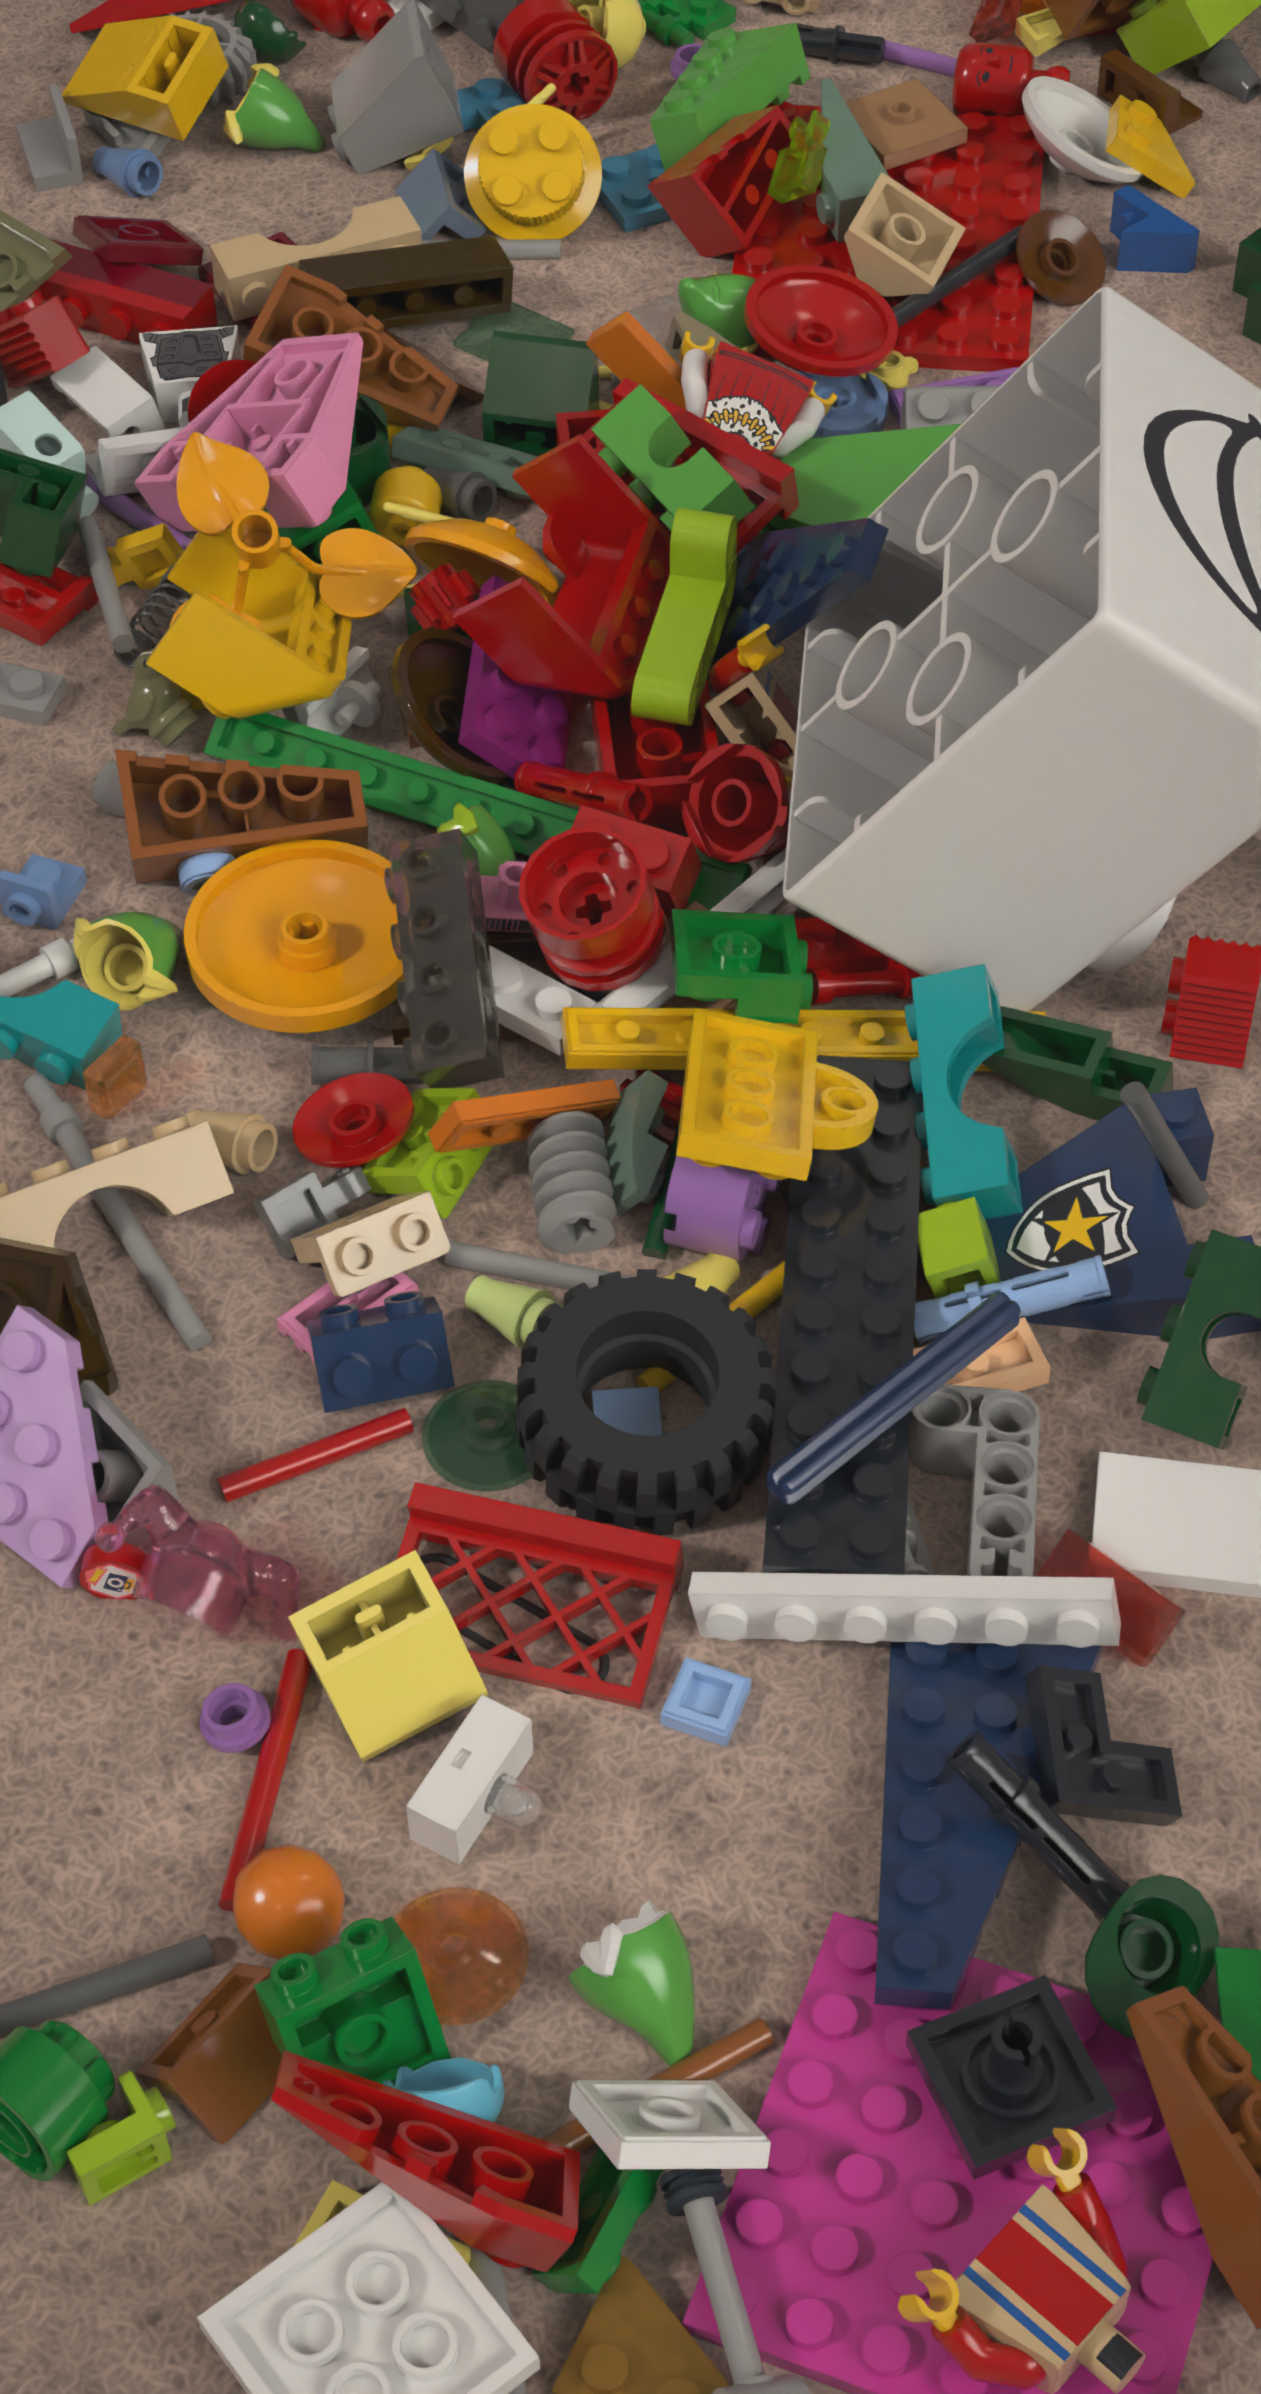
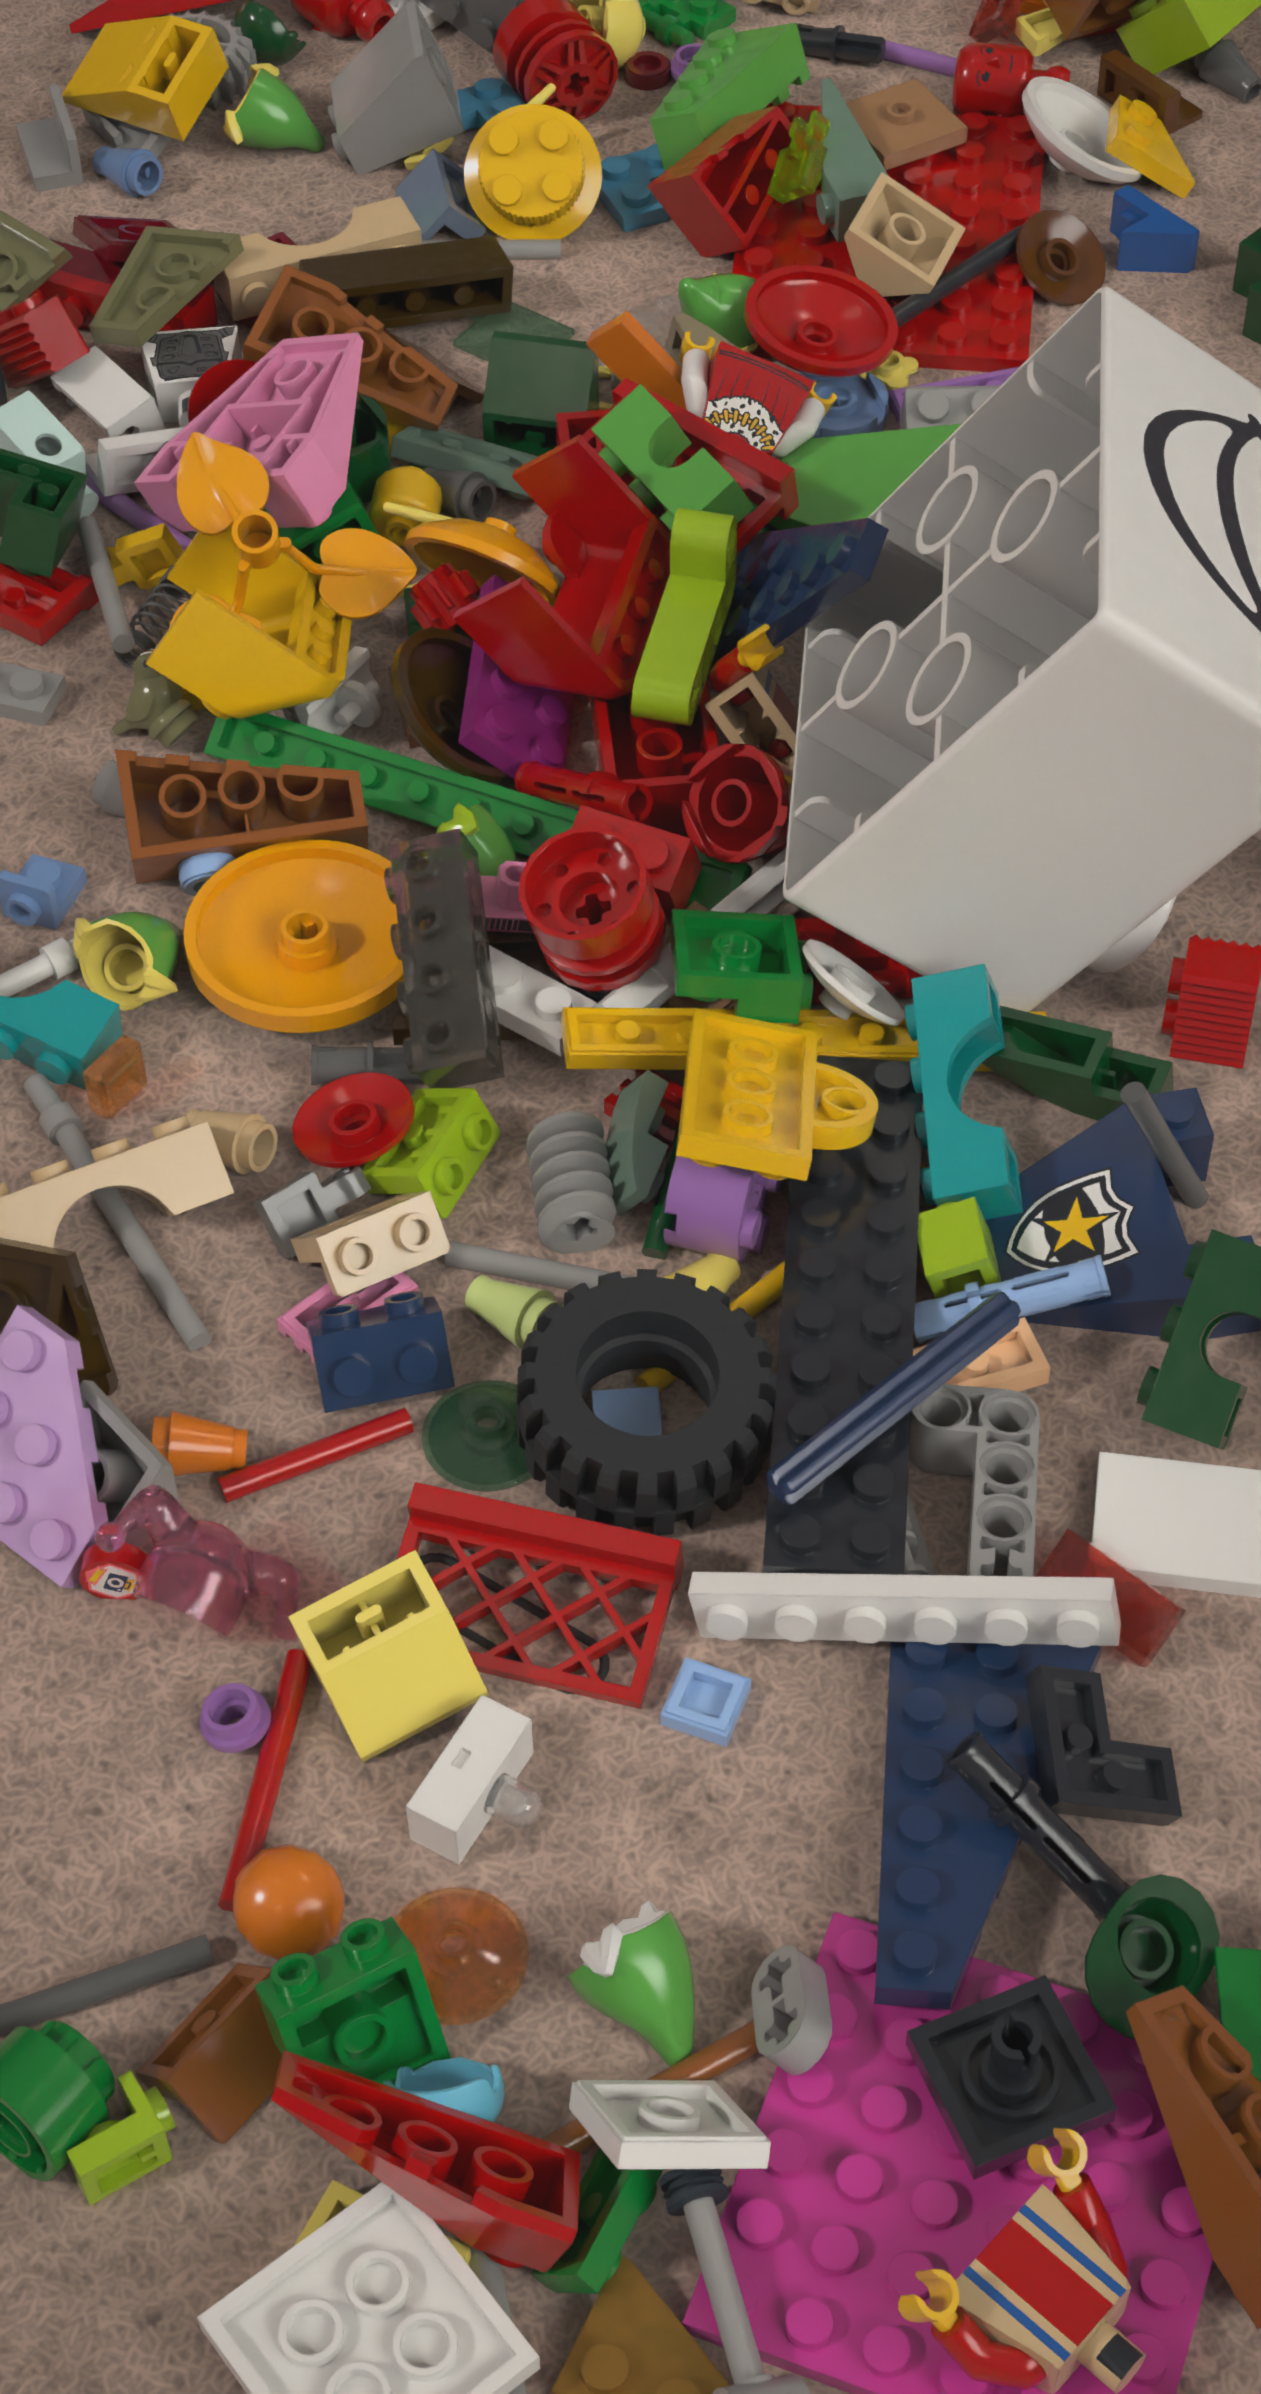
orange tile [428,1079,621,1153] -> none
none -> olive wing [89,226,244,347]
none -> orange cone [151,1410,248,1476]
none -> dark red tile [624,51,671,91]
none -> light grey beam [751,1945,832,2076]
none -> white dish [802,939,905,1026]

